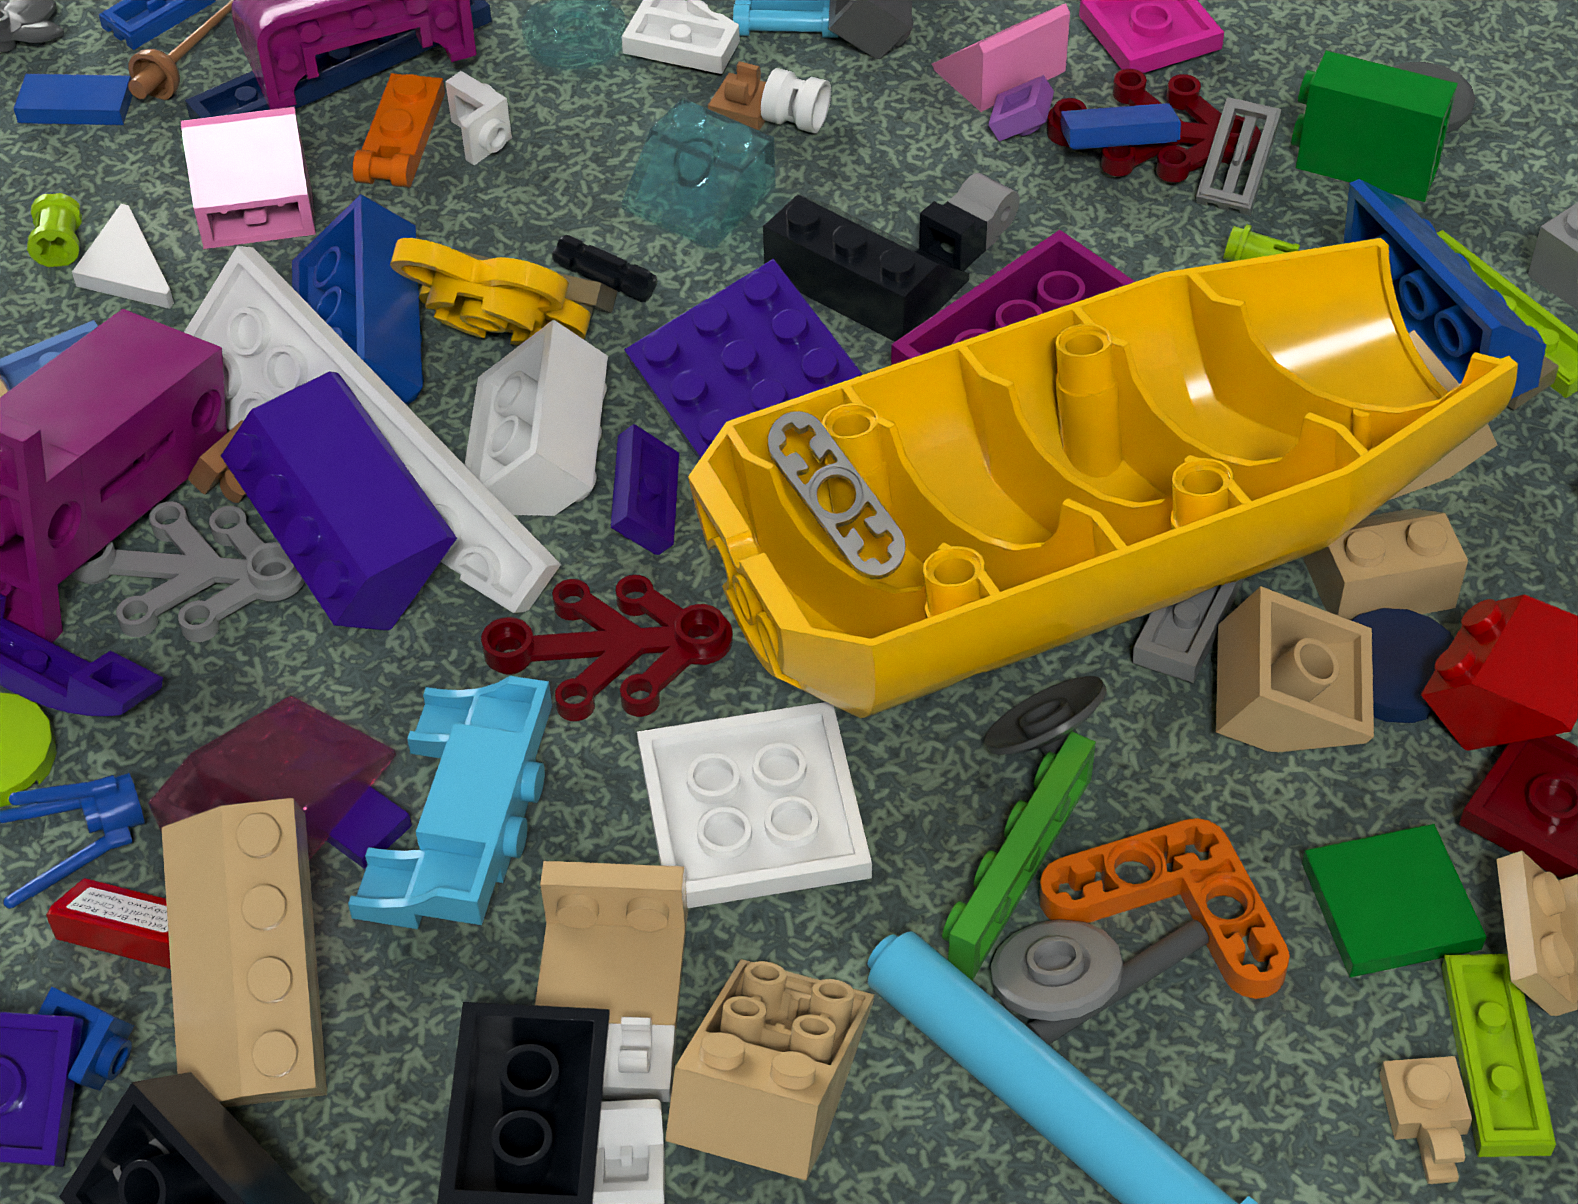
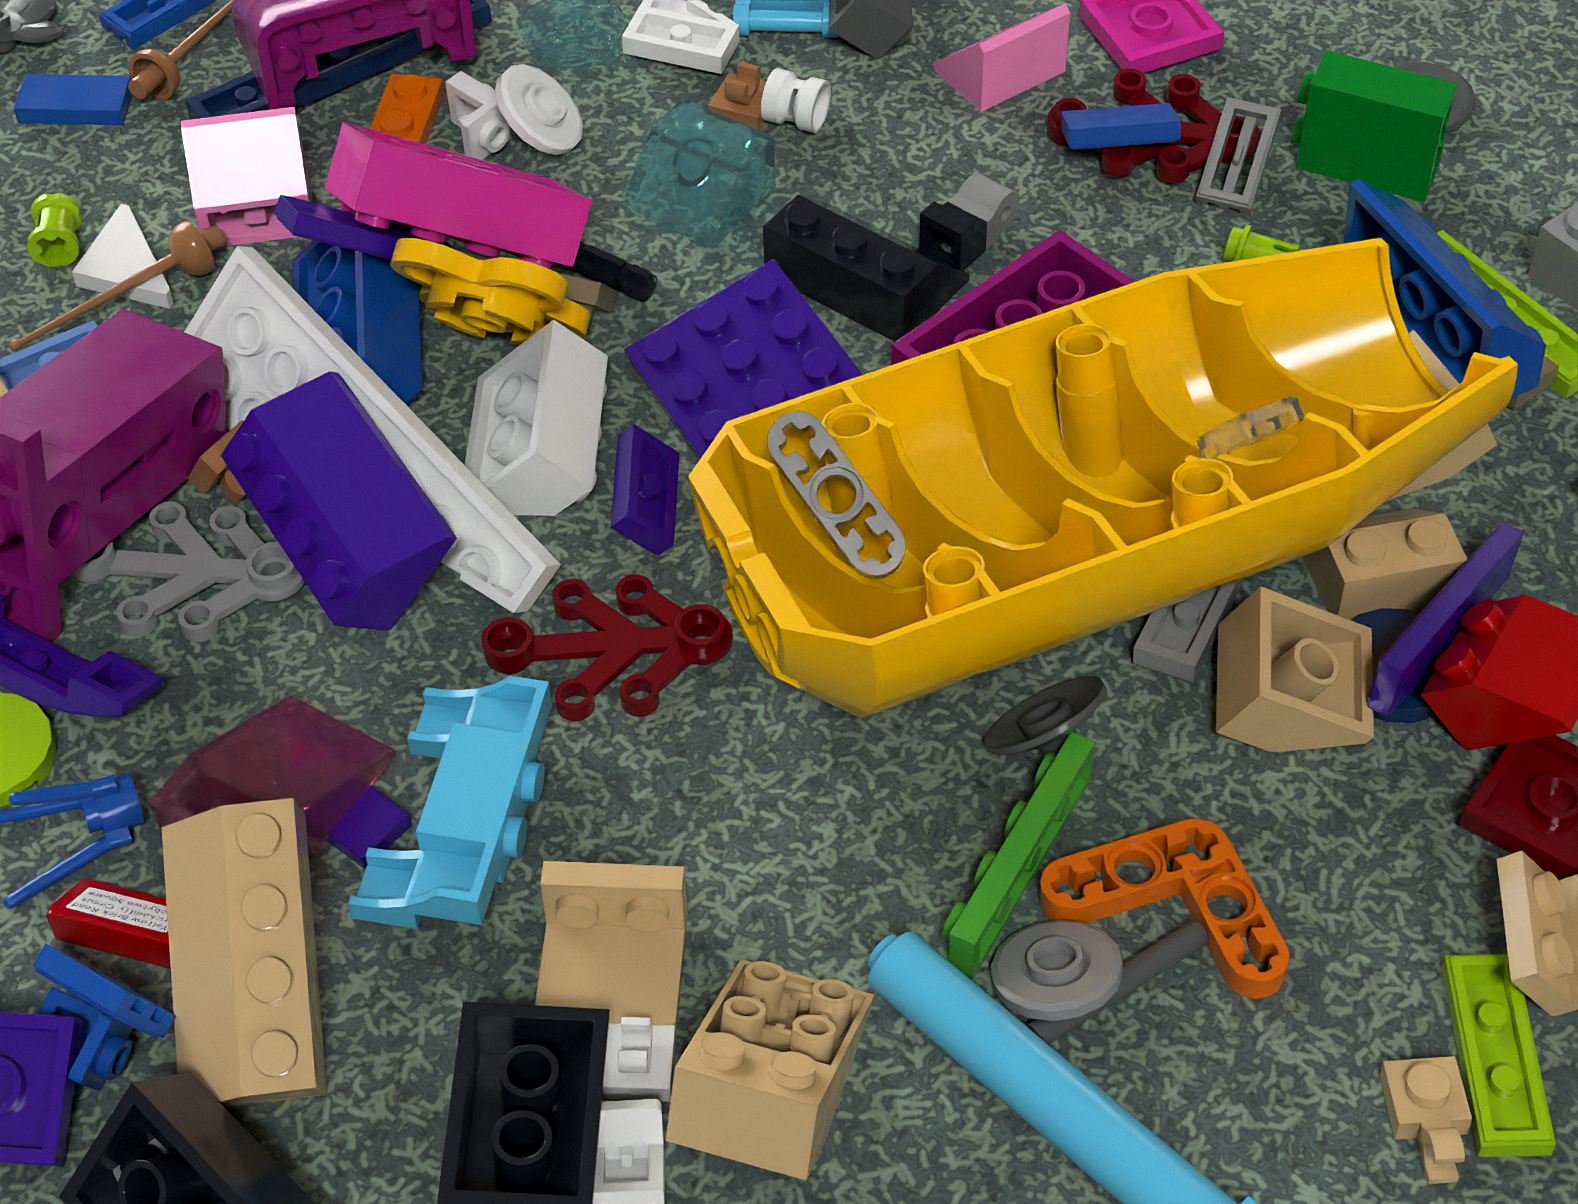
white plate [637,702,872,908] -> none
medium lavender plate [988,75,1054,142] -> none
green tile [1302,824,1486,978] -> none
none -> medium nougat sword [9,221,226,352]
none -> blue tile [33,944,176,1039]
none -> dark purple tile [274,194,454,259]
none -> dark pink brick [324,121,593,270]
none -> white wheel [495,64,583,155]
none -> clear tile [1196,396,1305,459]
none -> dark purple tile [1367,522,1524,718]

